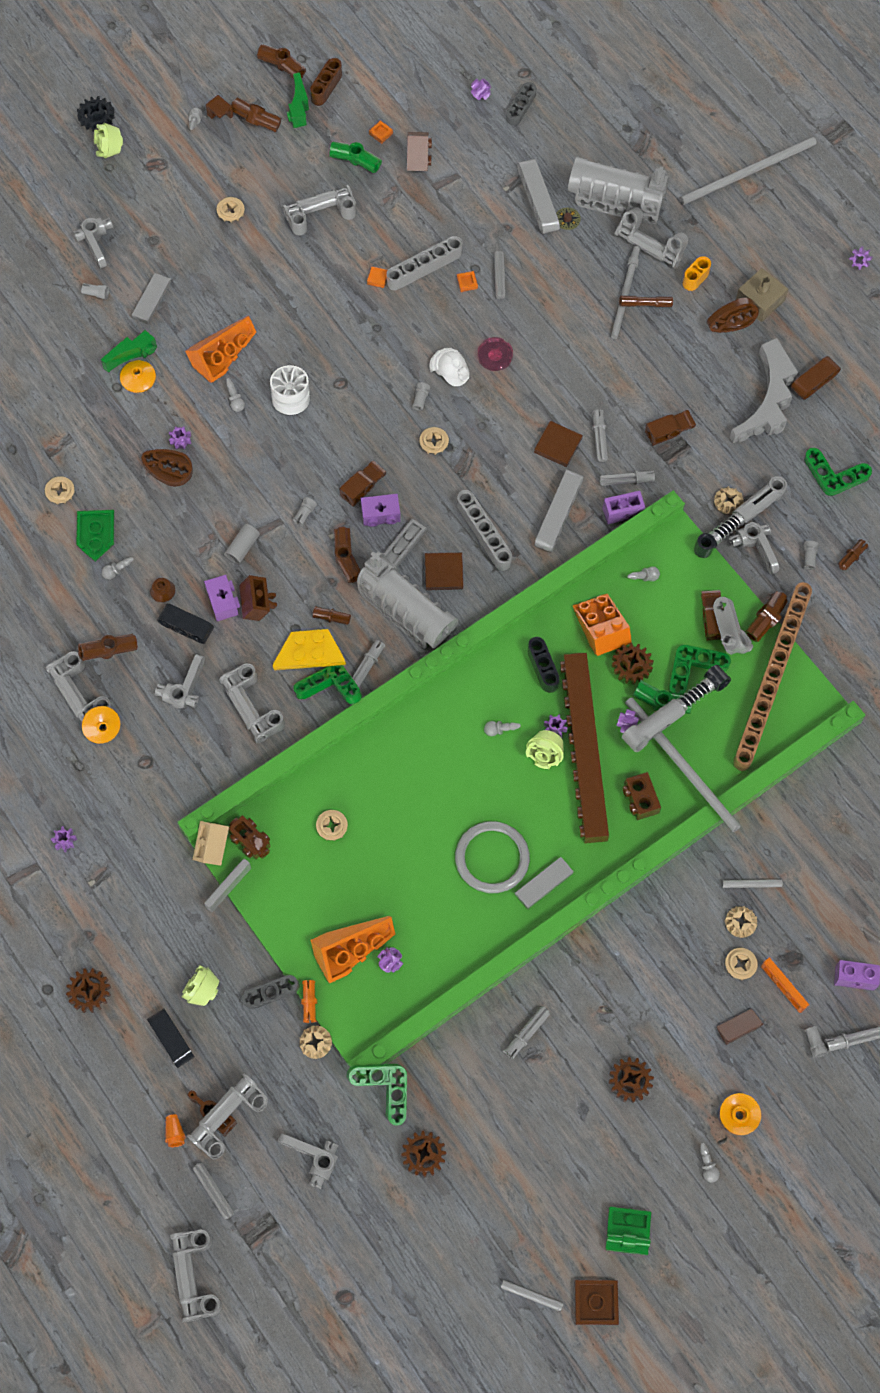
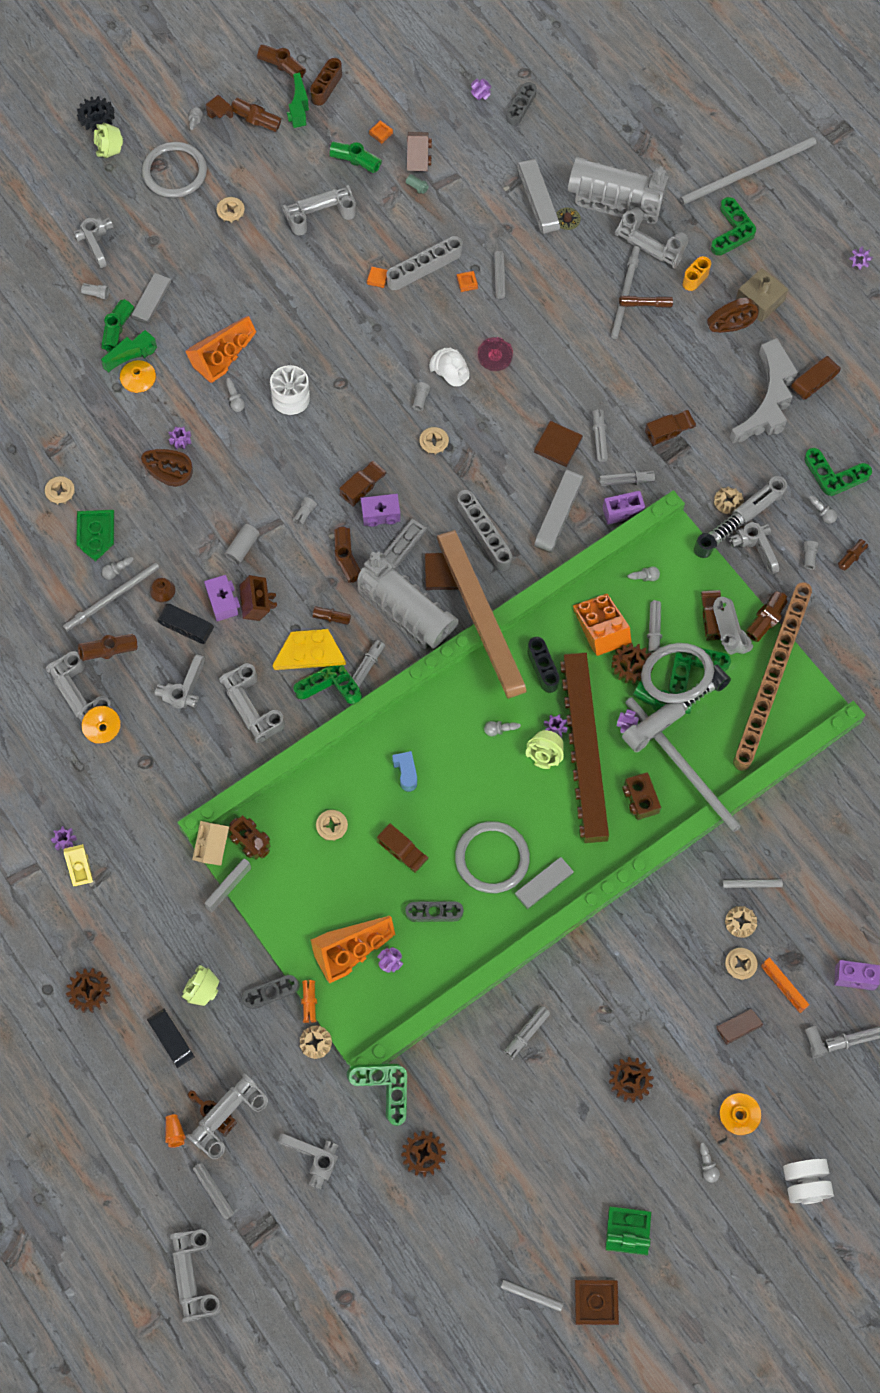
none -> light grey bar [63,562,160,632]
none -> light yellow slope [64,844,93,887]
none -> green piece [101,299,134,352]
none -> light grey wedge [142,142,207,198]
none -> reddish brown piece [377,823,428,873]
none -> medium blue leg [392,751,417,792]
none -> dark grey beam [405,901,464,922]
none -> sand green pin [406,174,429,194]
none -> medium nougat beam [437,530,527,699]
none -> light grey wedge [641,643,714,703]
none -> light grey axle [647,600,662,654]
none -> green beam [711,197,756,256]
none -> white wheel [783,1159,834,1204]
none -> light grey bar [810,495,837,524]

